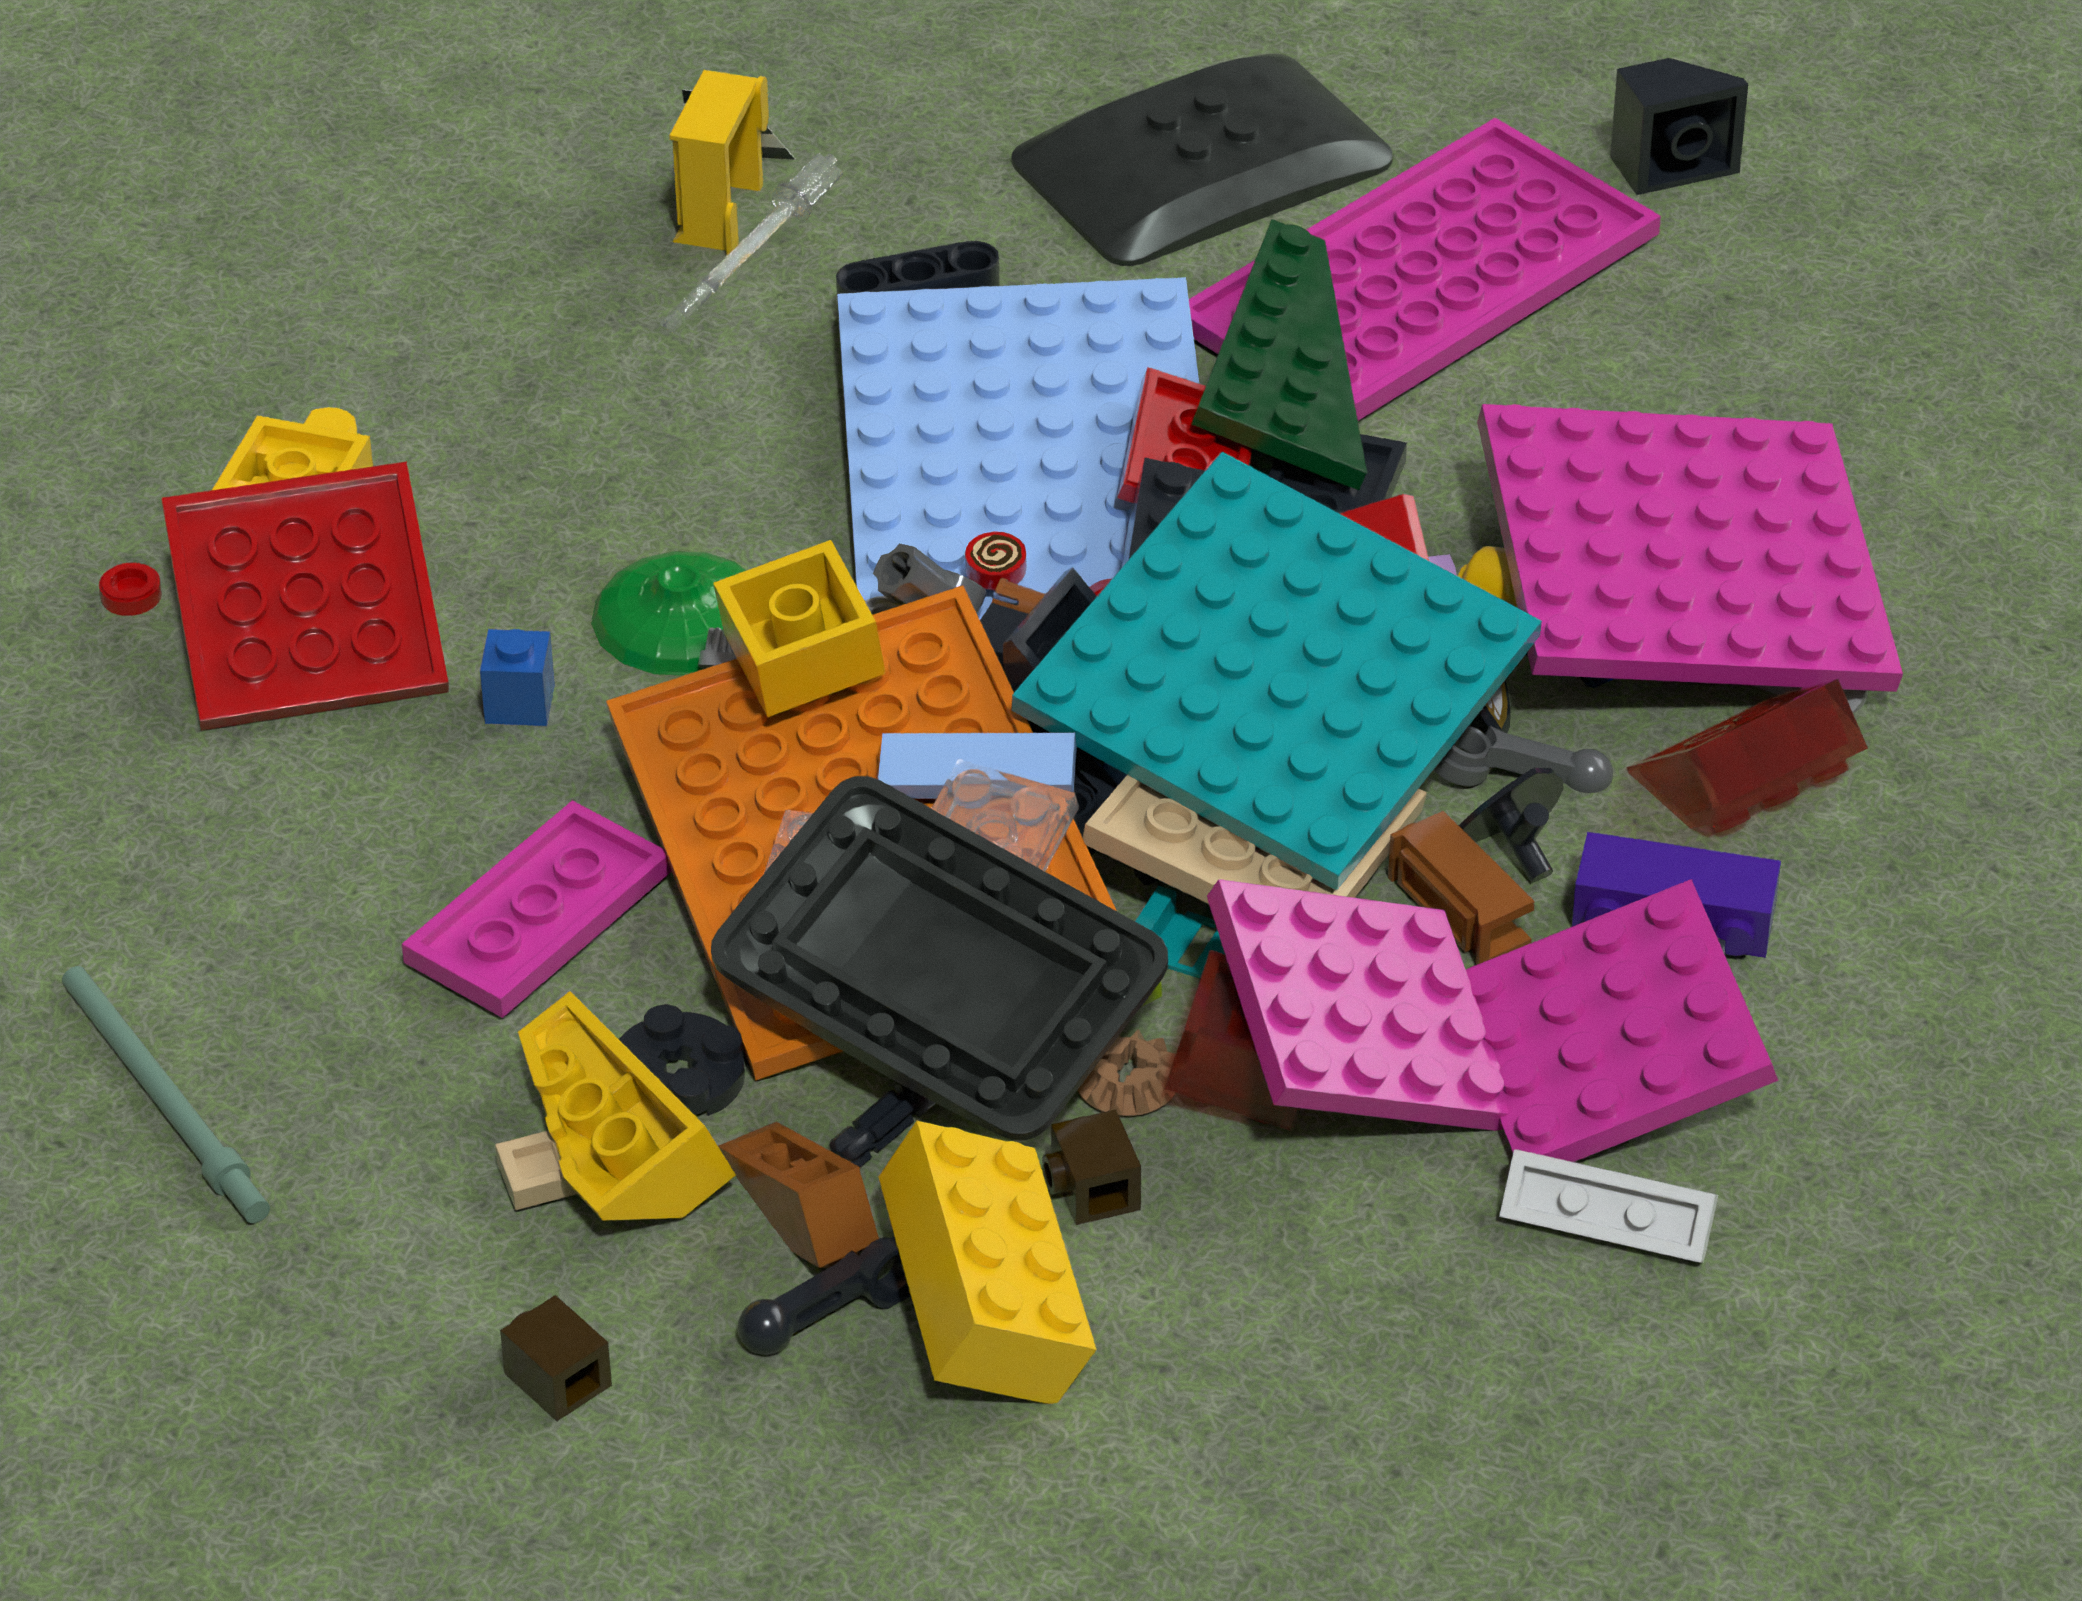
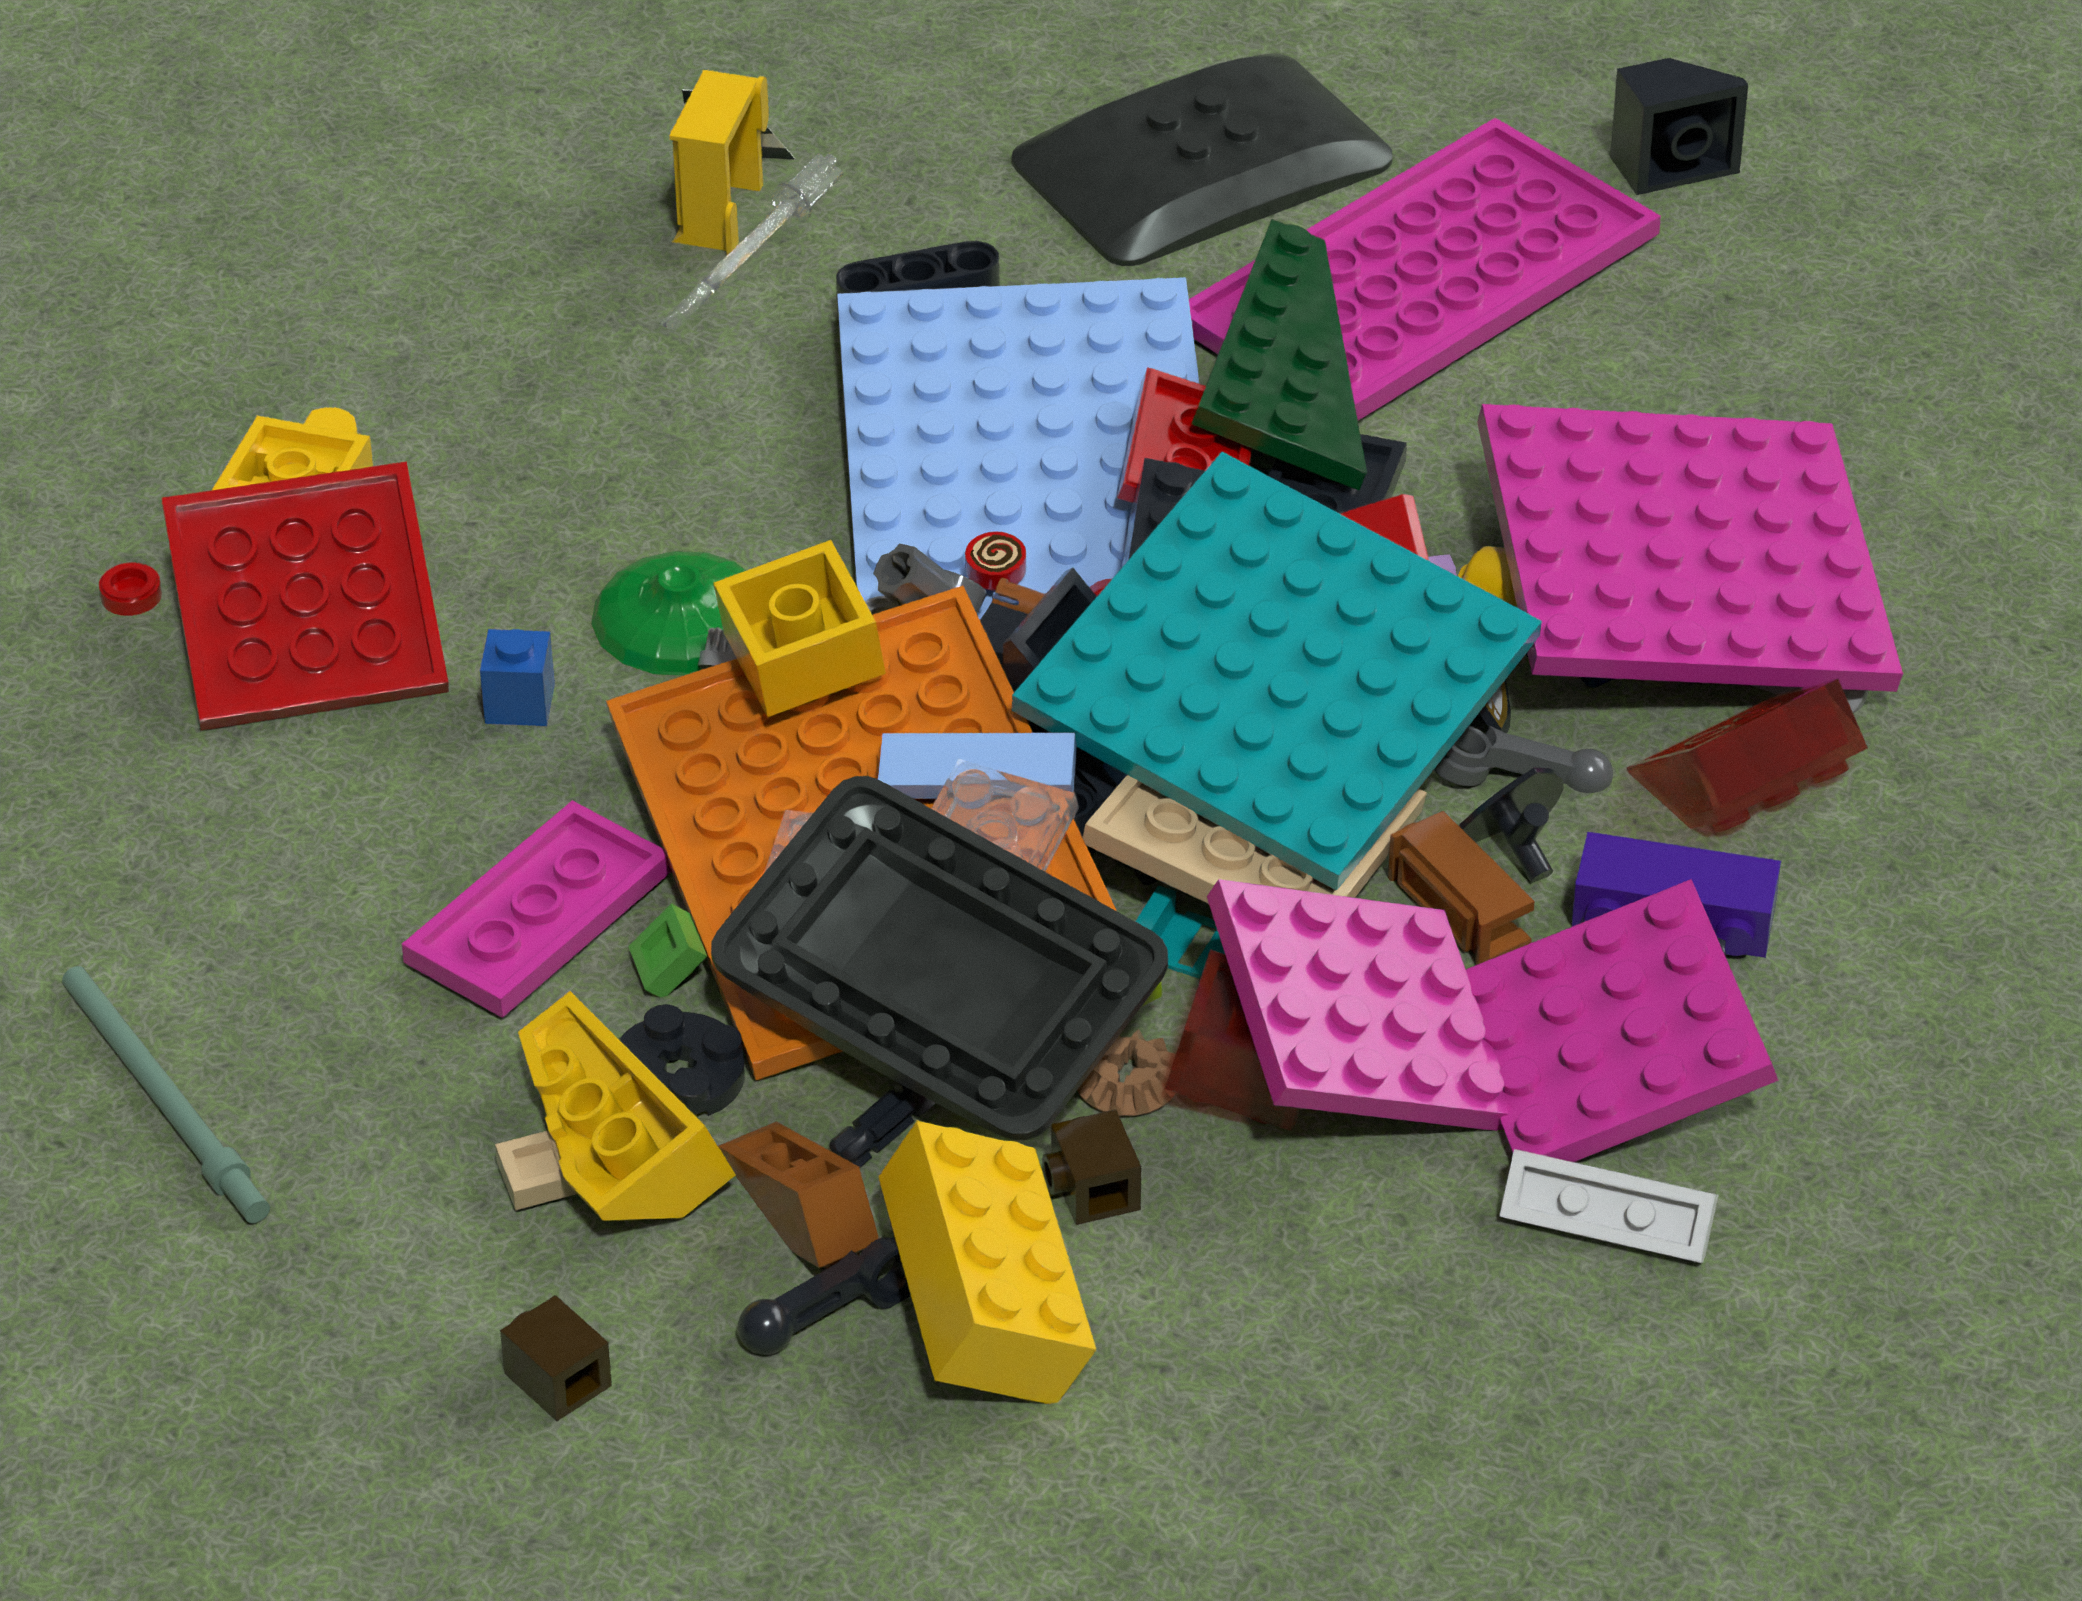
none -> bright green plate [628,903,707,997]

